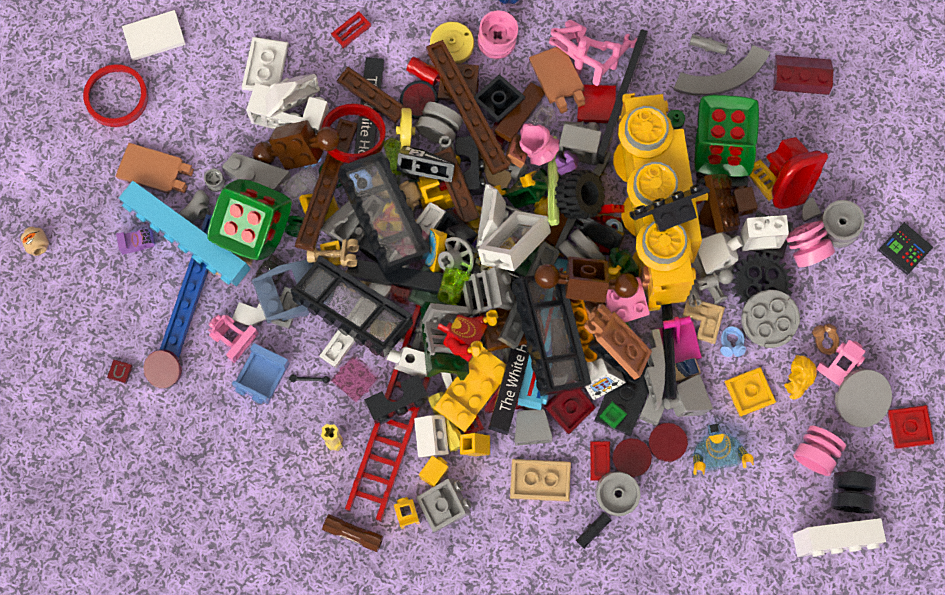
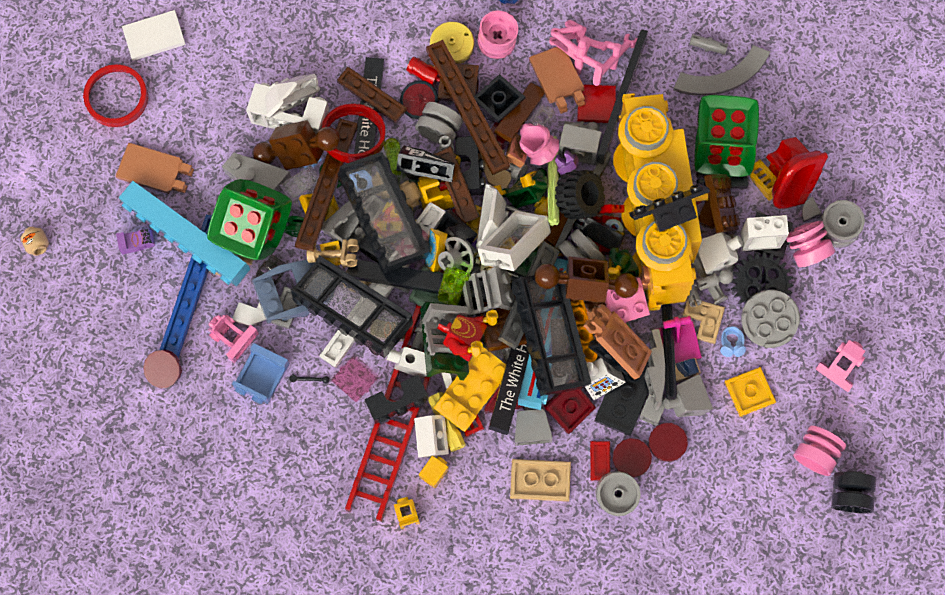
dark red tile [107,359,133,384] -> none
light grey piece [179,190,209,223] -> none
light grey wheel [204,169,225,192] -> none
white tile [242,37,289,91] -> none
light yellow axle [321,424,343,451] -> none
reddish brown axle [322,514,384,552] -> none
red tile [331,11,371,49] -> none
clear red tile [389,285,411,306] -> none
light yellow wheel [396,108,415,150] -> none
light grey plate [416,478,472,532] -> none
yellow brick [460,433,490,457] -> none
black pin [576,512,612,549] -> none
green tile [599,401,627,429] -> none
green tile [667,109,685,129] -> none
clear light blue torso [692,424,754,475] -> none
reddish brown brick [732,186,758,217] -> none
dark red slope [773,55,834,95] -> none
yellow hair [784,355,817,400] -> none
white wedge [793,518,886,557] -> none
medium nougat piece [812,324,839,355] -> none
light grey tile [835,369,892,427] -> none
black tile [878,222,933,275] -> none
red tile [887,405,934,449] -> none

